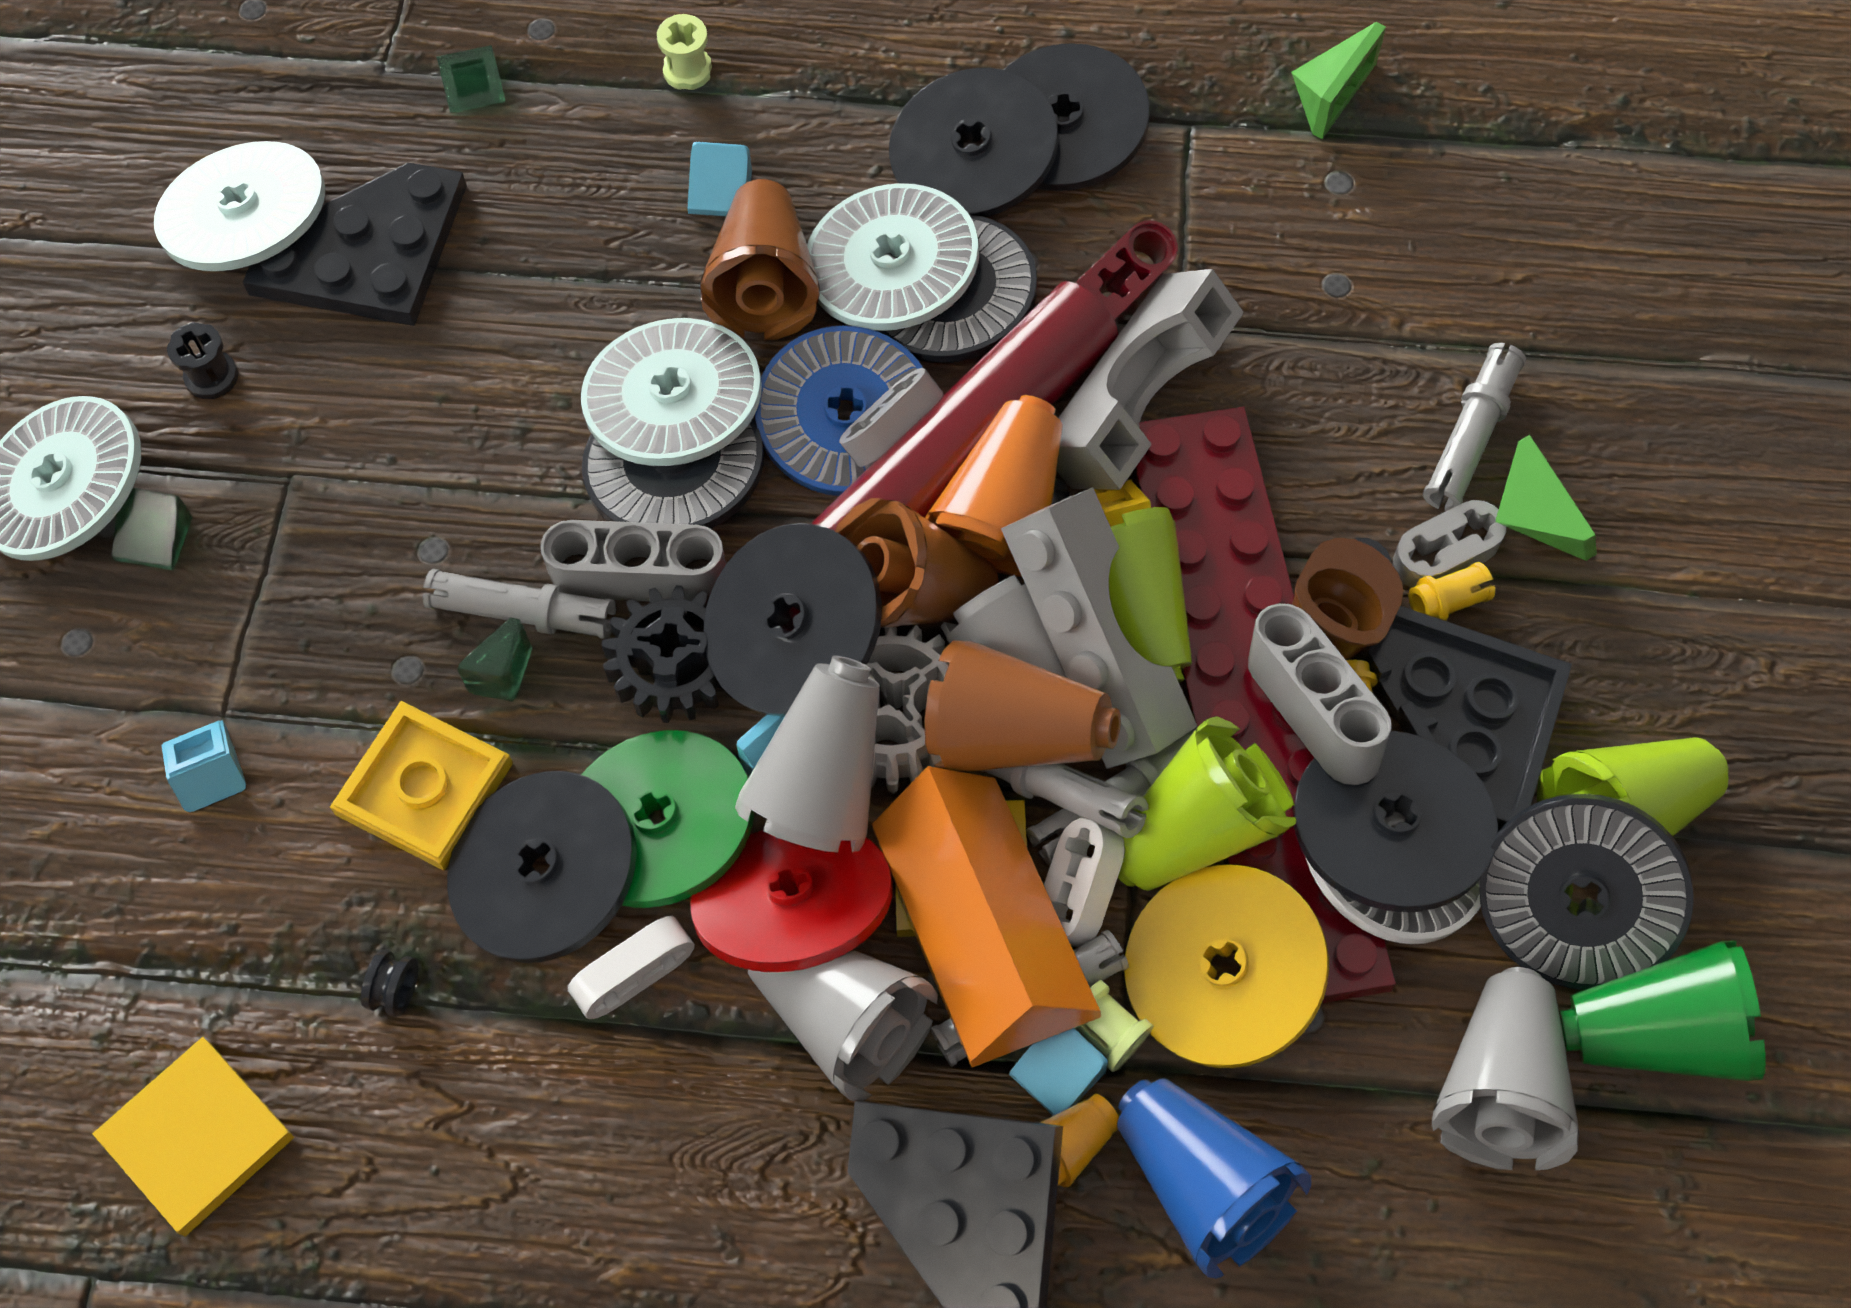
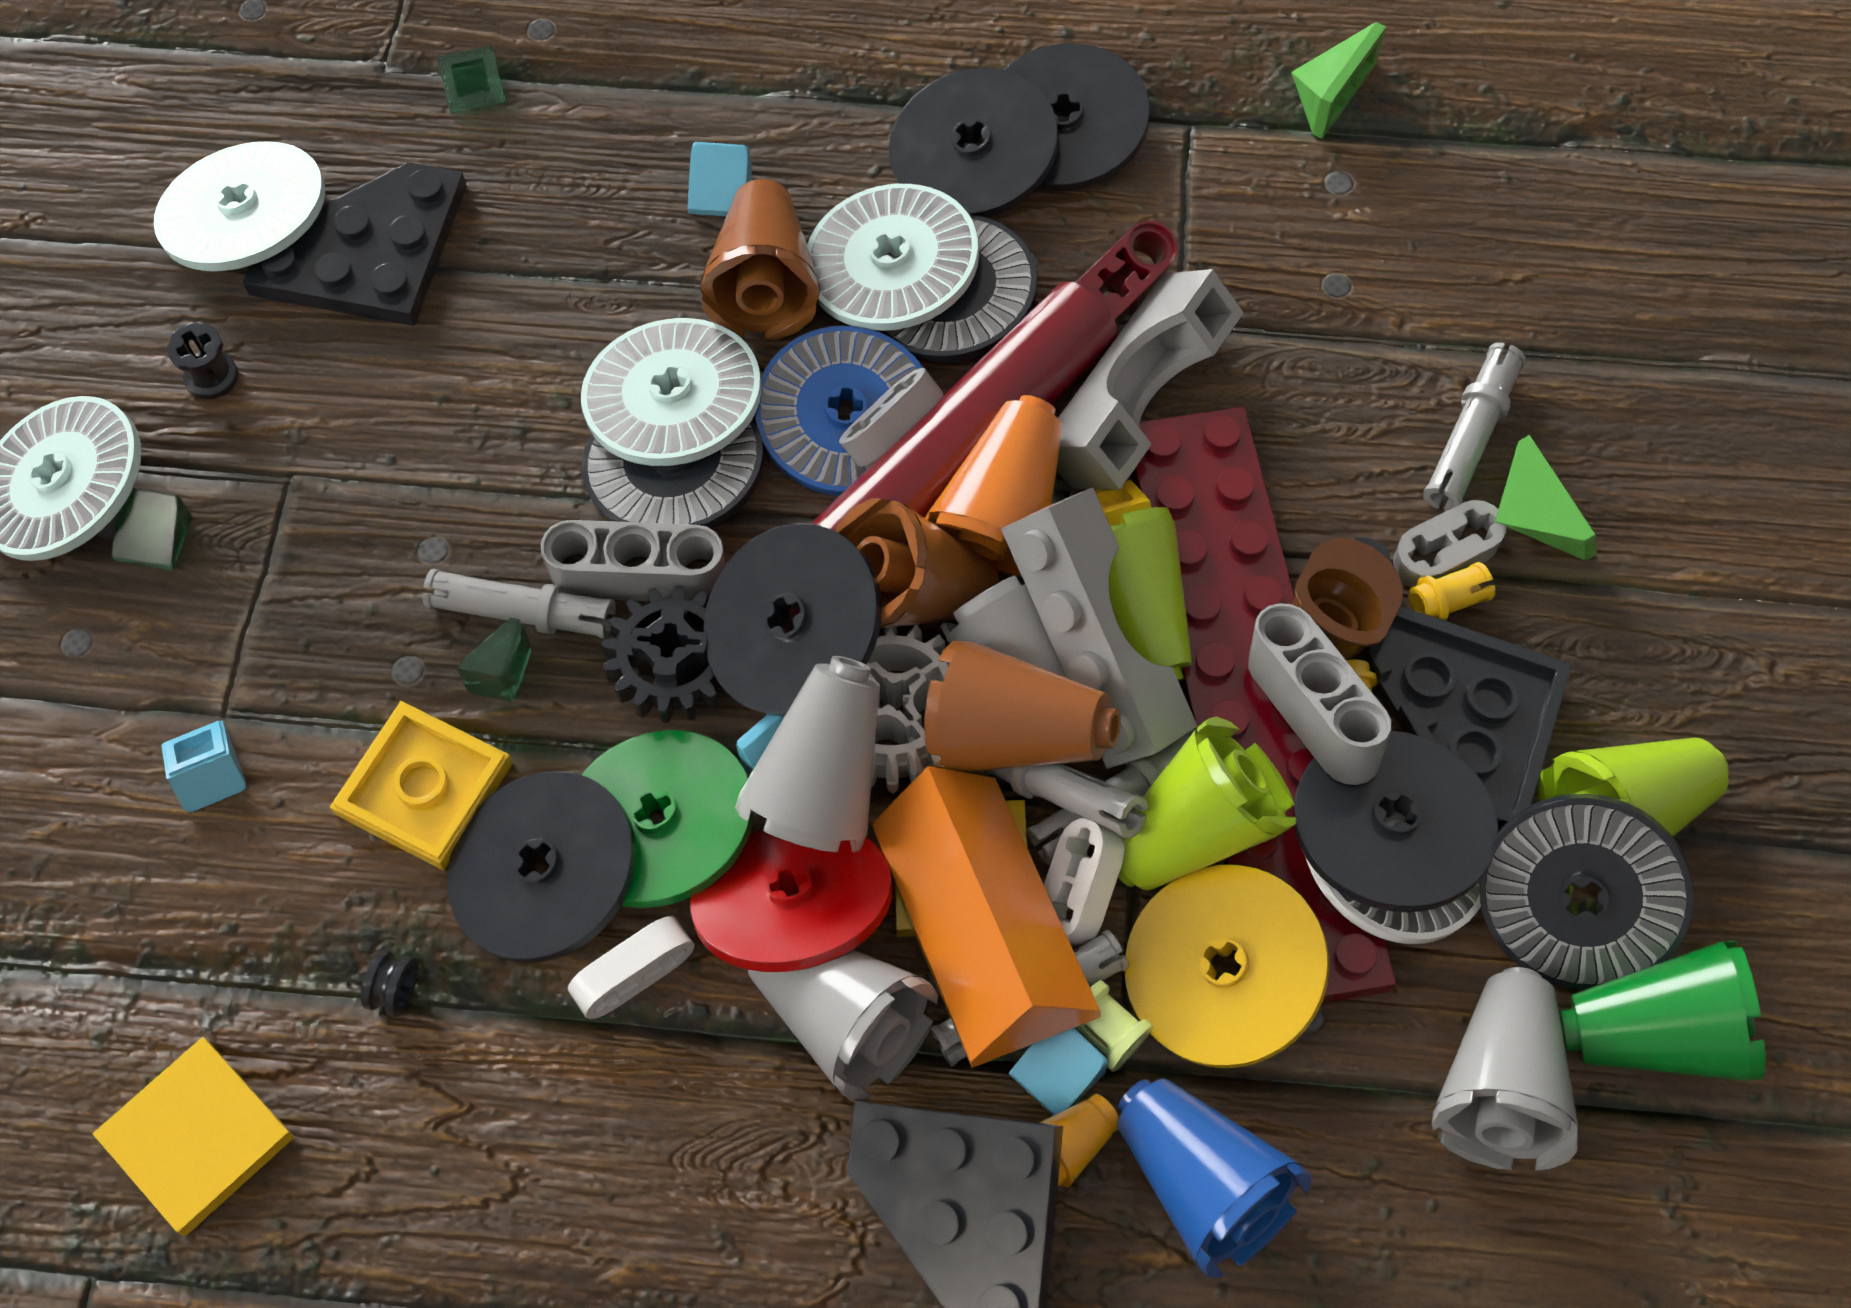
yellowish green bush [657,14,712,90] -> none

